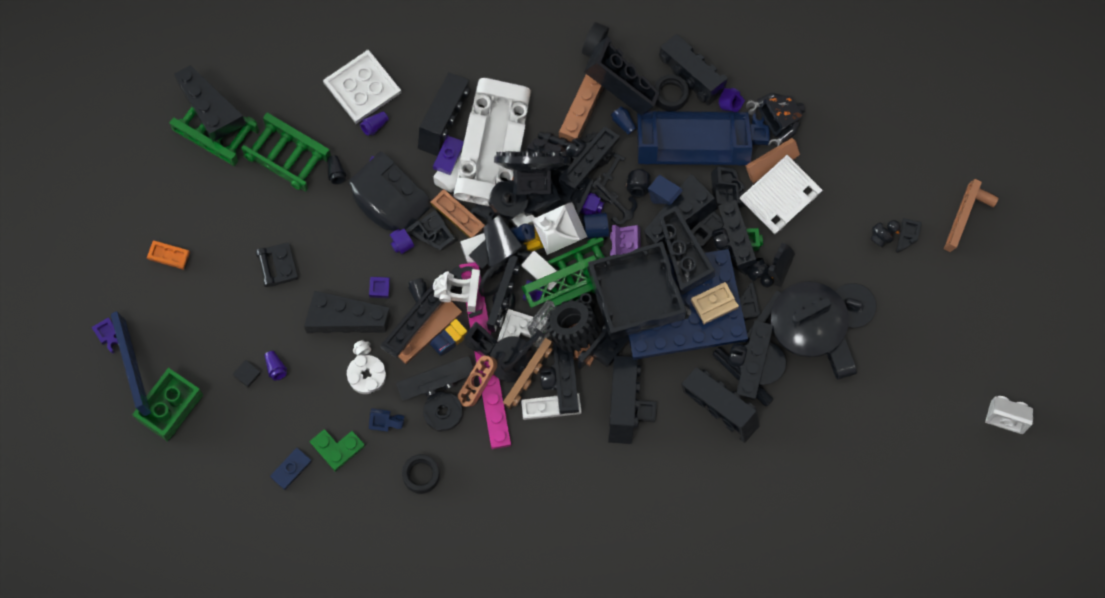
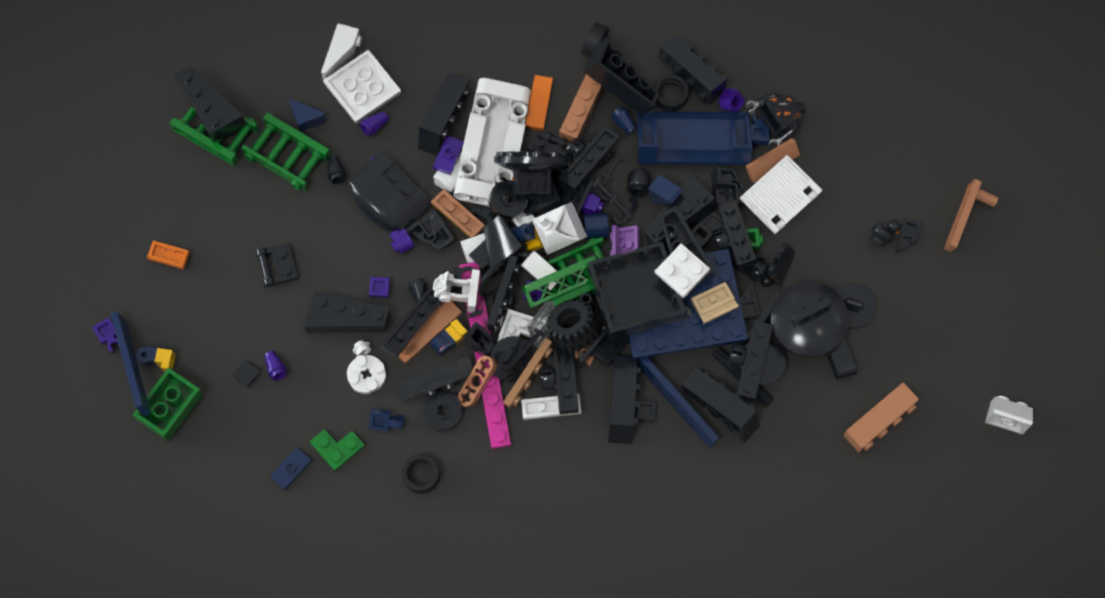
none -> leg [136,346,176,372]
none -> dark blue slope [289,99,326,132]
none -> white slope [321,24,362,80]
none -> orange tile [525,75,553,131]
none -> dark blue tile [637,358,719,448]
none -> white plate [655,244,710,299]
none -> nougat brick [843,382,919,452]

